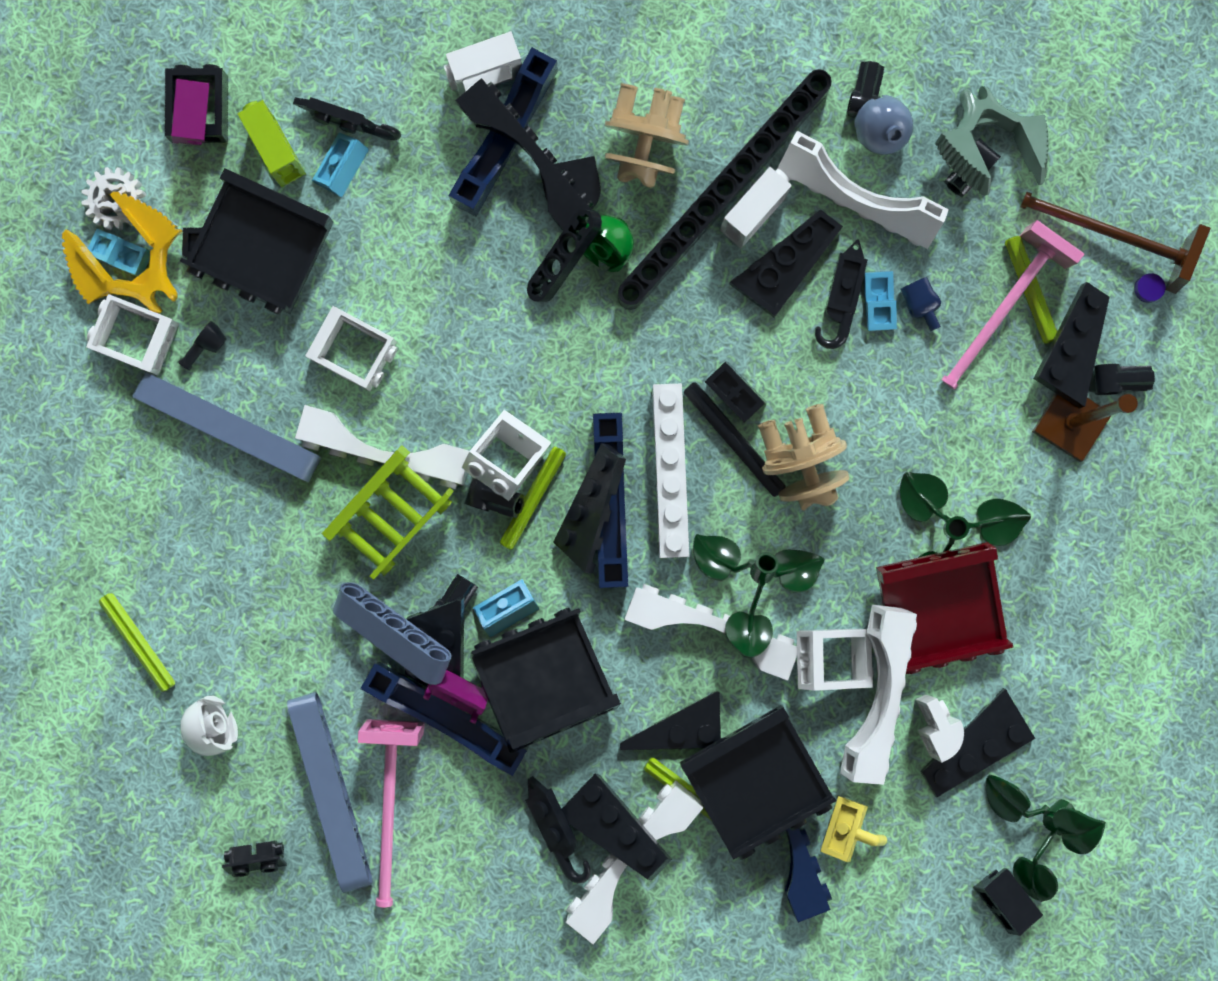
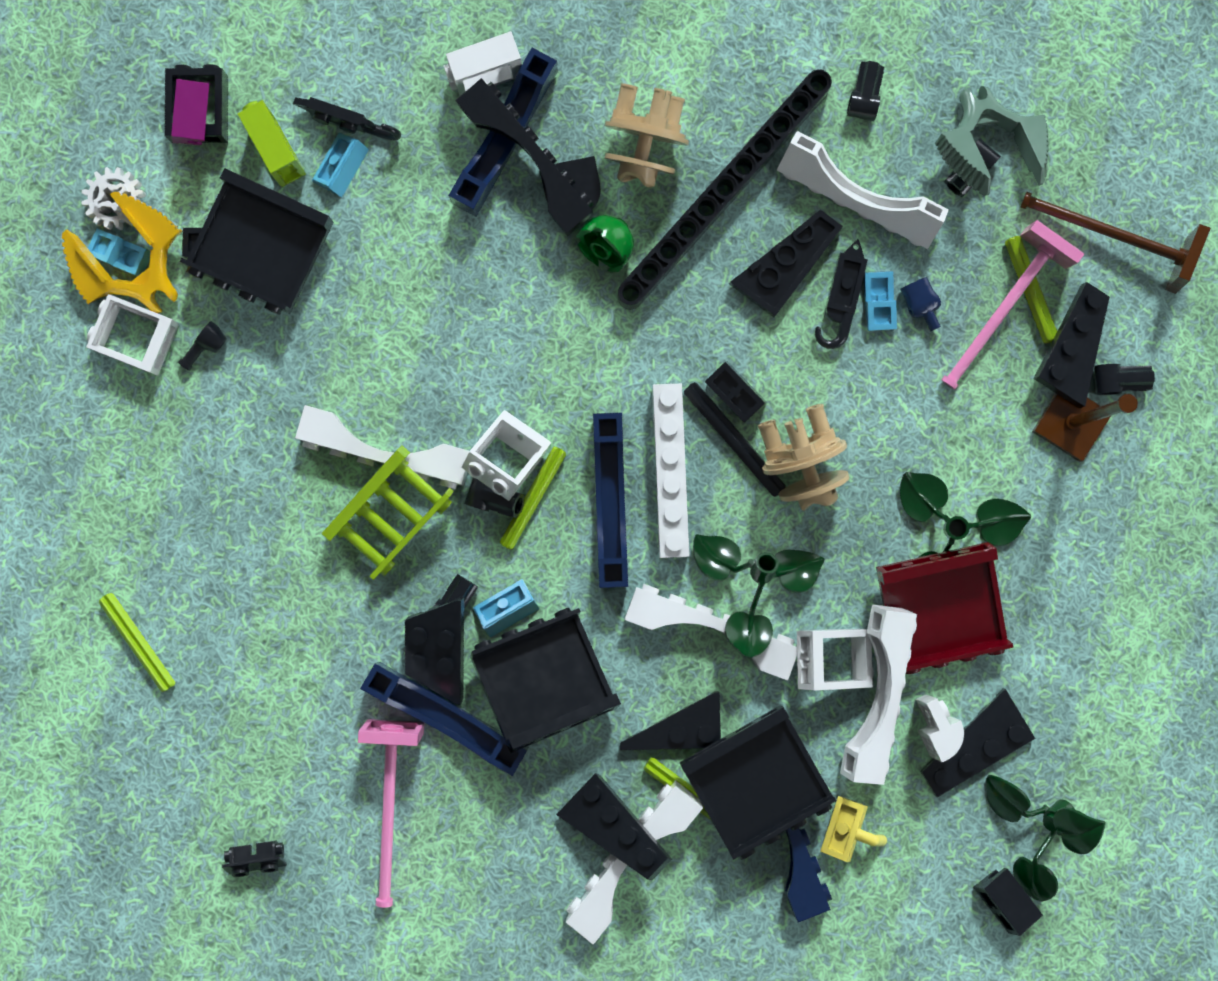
sand blue beam [132,371,322,482] -> none
white cylinder [181,696,238,756] -> none
sand blue beam [287,692,373,893] -> none
white window [306,306,398,391] -> none
sand blue beam [333,582,451,685] -> none
magenta hinge [423,670,488,724] -> none
black plate [525,776,591,884] -> none
black beam [527,209,602,302] -> none
black wing [553,443,626,574] -> none
white window [720,167,792,248] -> none
sand blue cylinder [854,95,913,155] -> none
dark purple tile [1134,273,1166,303] -> none

